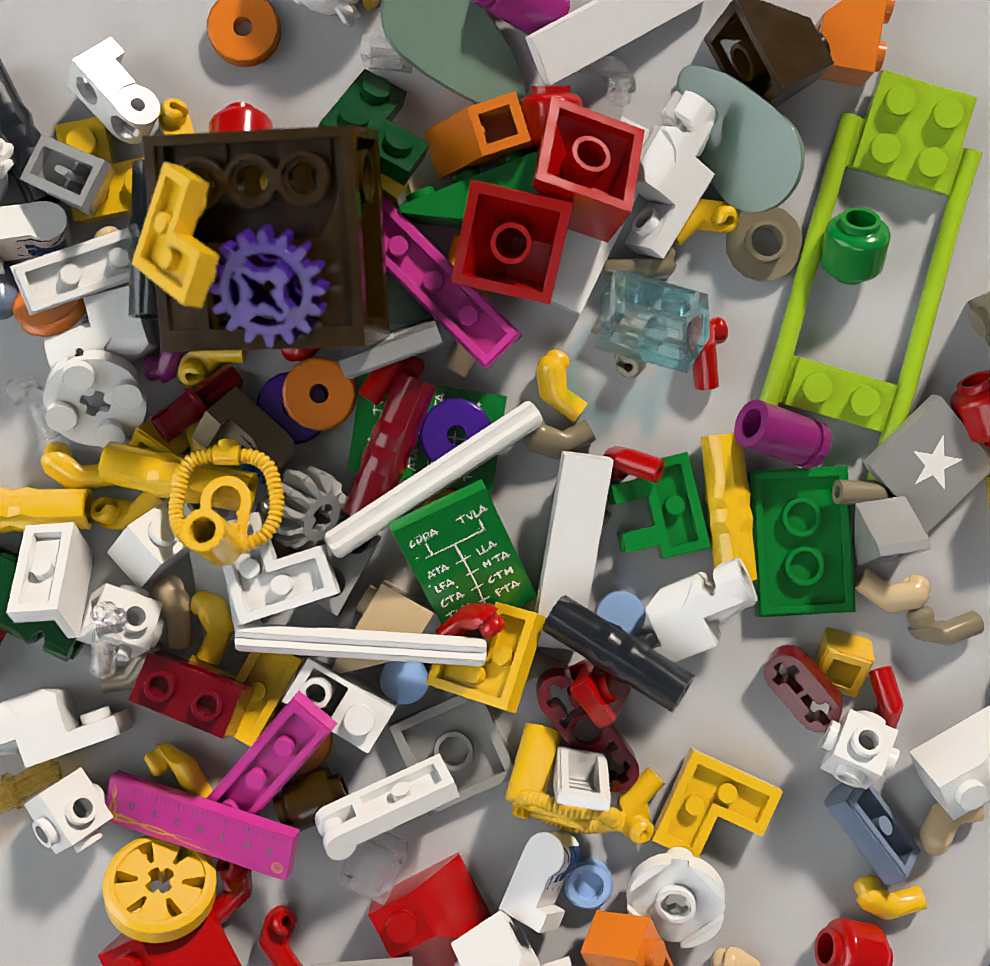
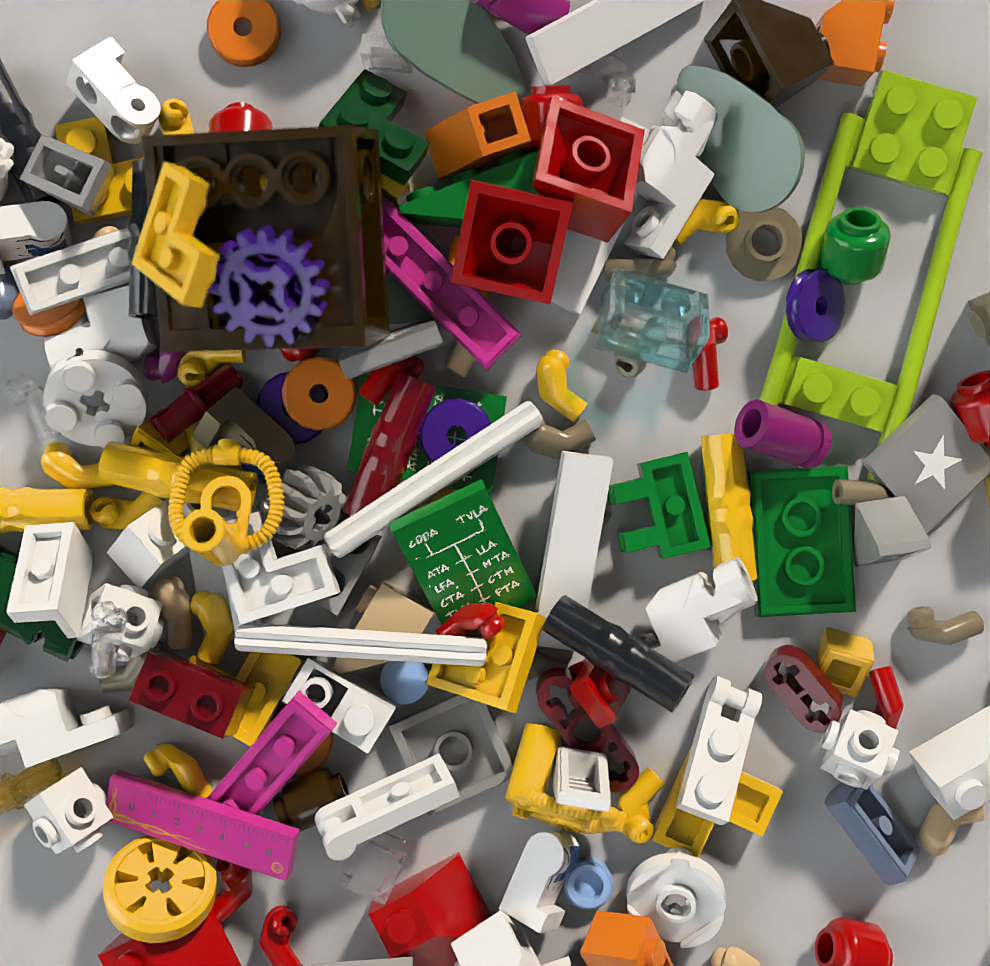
light blue tile [595,590,646,637] -> none
red arm [603,446,665,483] -> none
yellow arm [853,875,927,920] -> none
tan arm [854,569,930,613] -> none
none -> white plate [675,676,763,825]
none -> dark purple piece [785,269,845,343]

